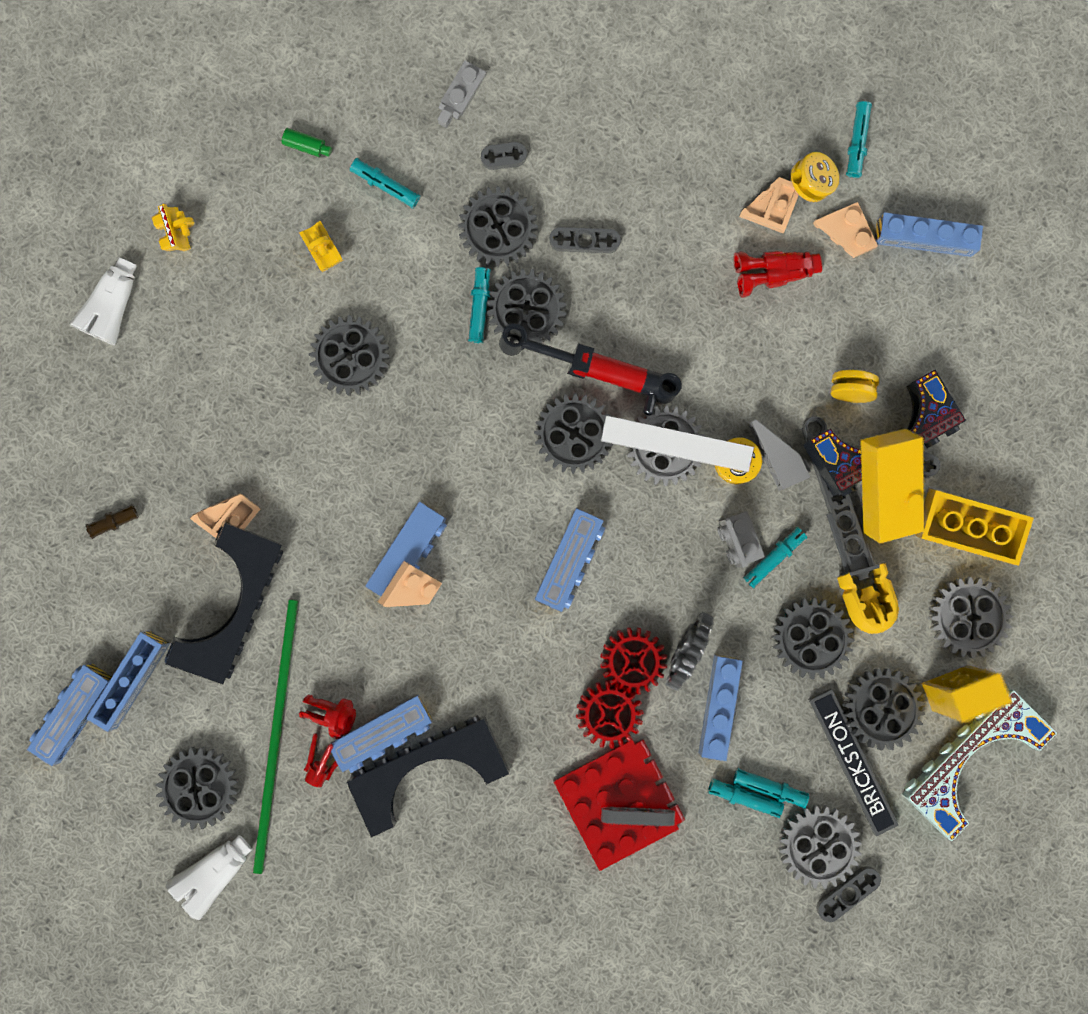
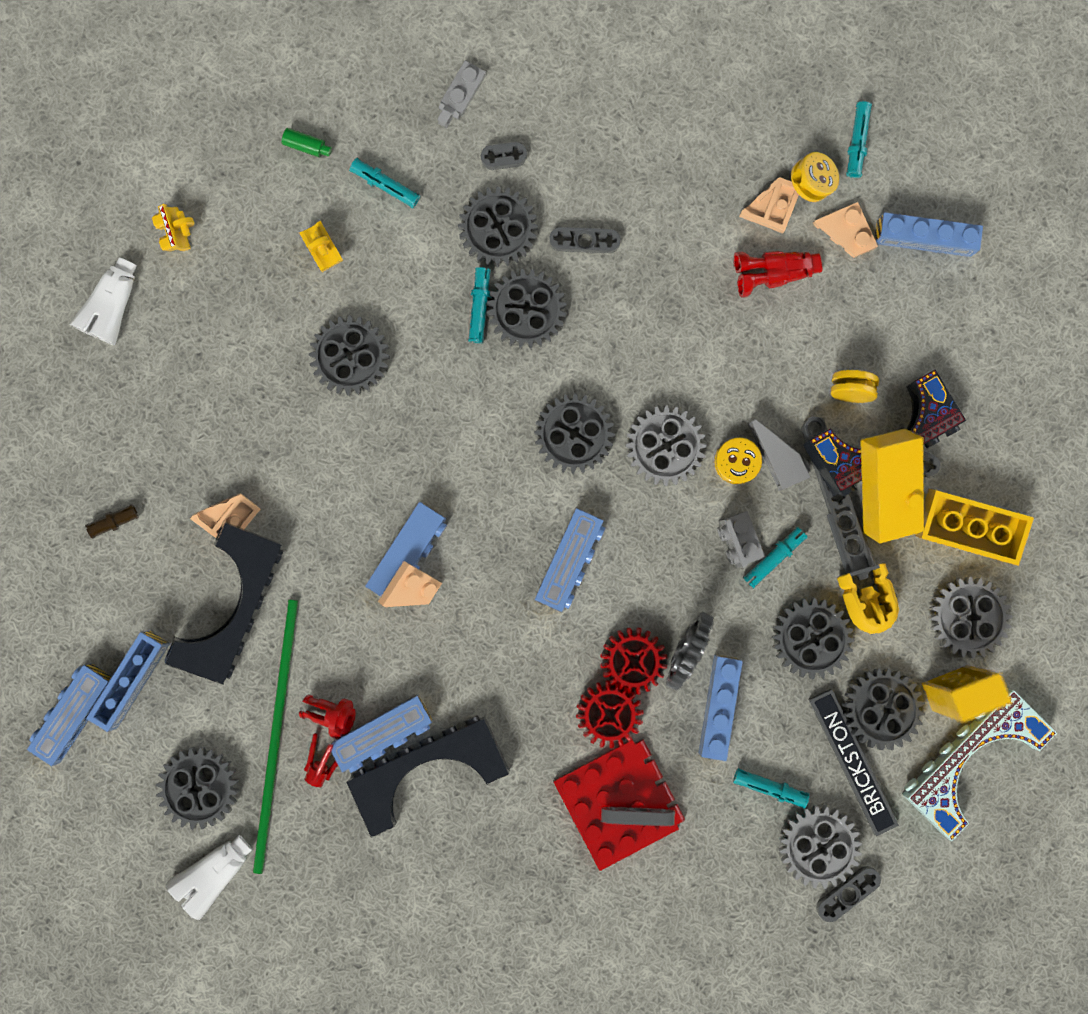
black piece [499,323,682,416] -> none
white tile [601,416,754,472] -> none
teal pin [708,778,784,819] -> none

